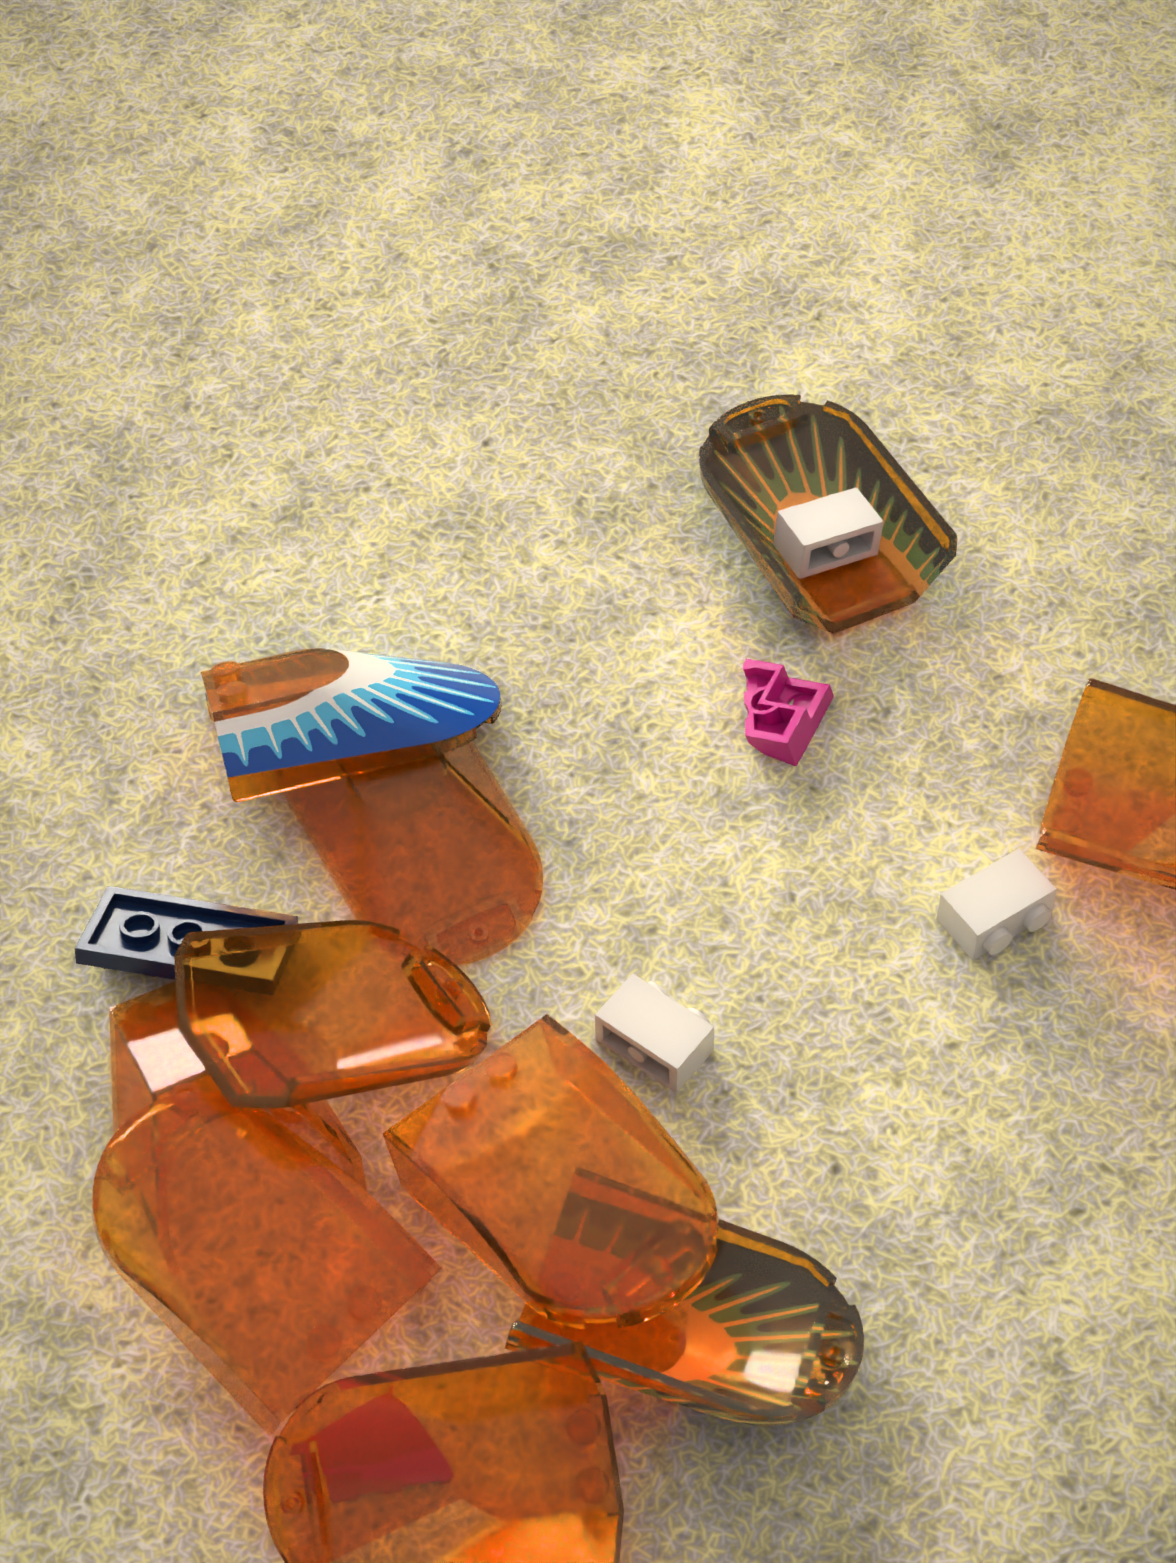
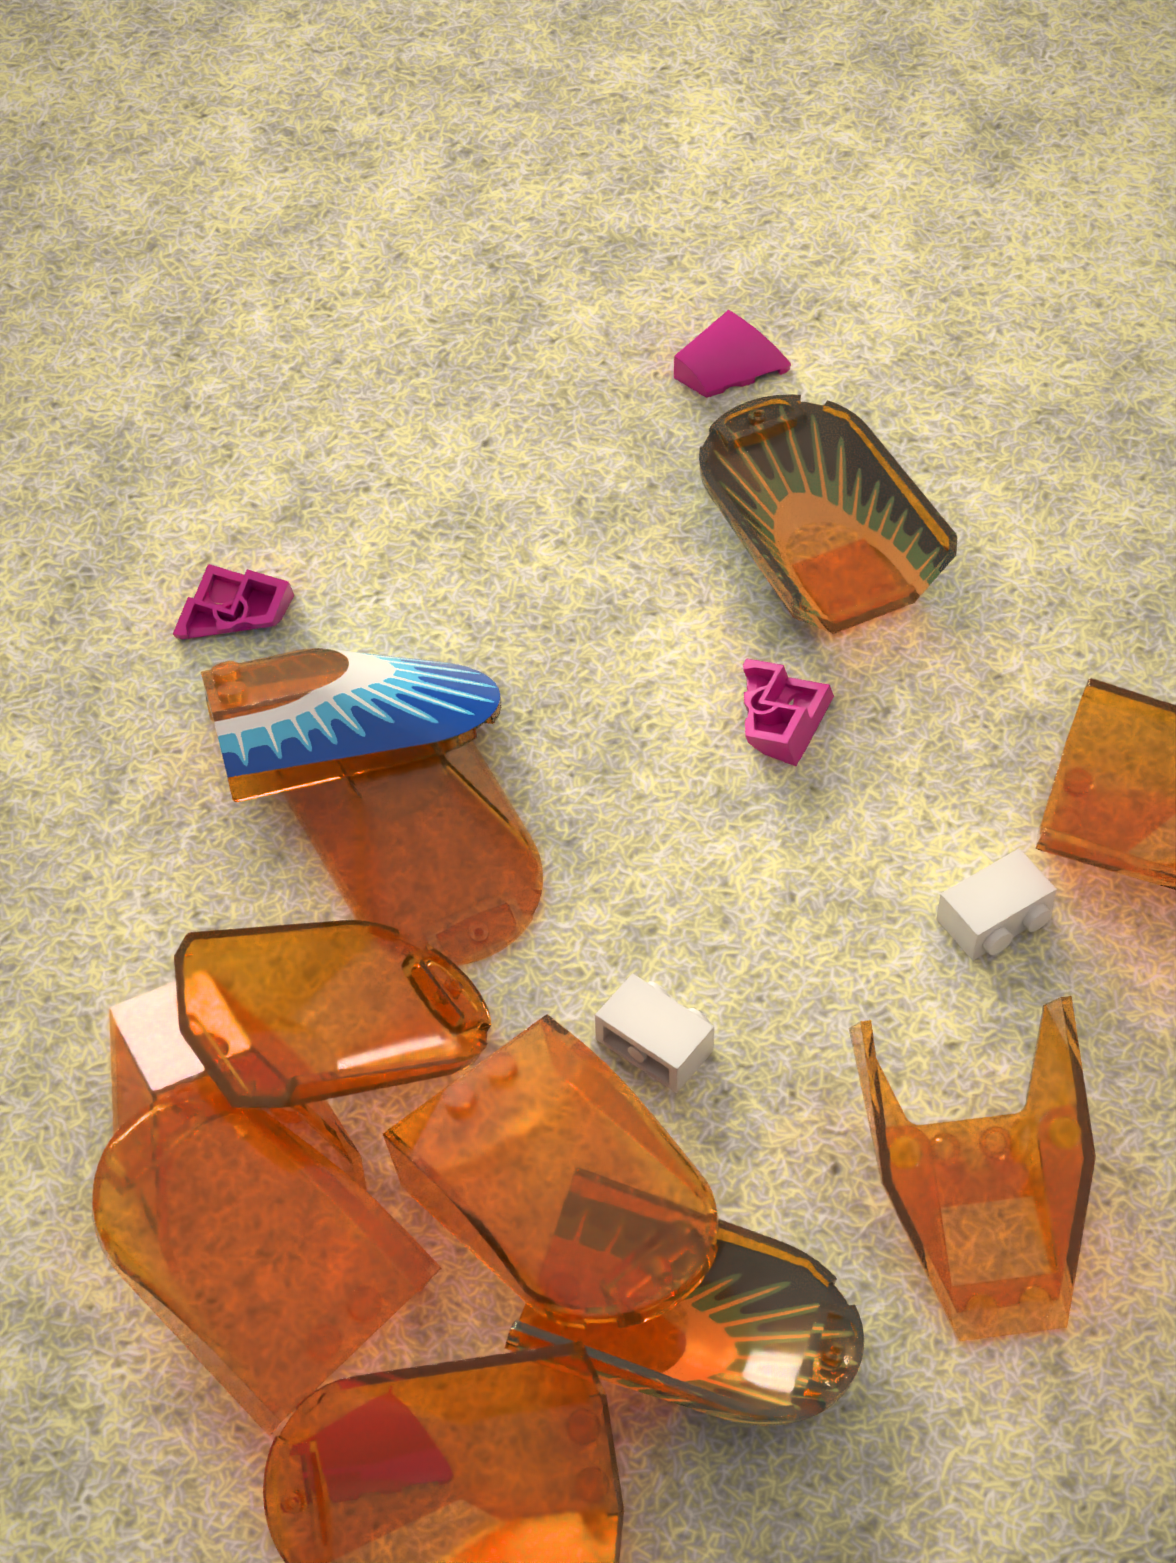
dark blue plate [75,886,298,996] -> none
white brick [773,487,884,579] -> none
none -> dark pink slope [173,564,294,640]
none -> dark pink slope [674,310,791,398]
none -> clear orange windscreen [849,996,1096,1341]

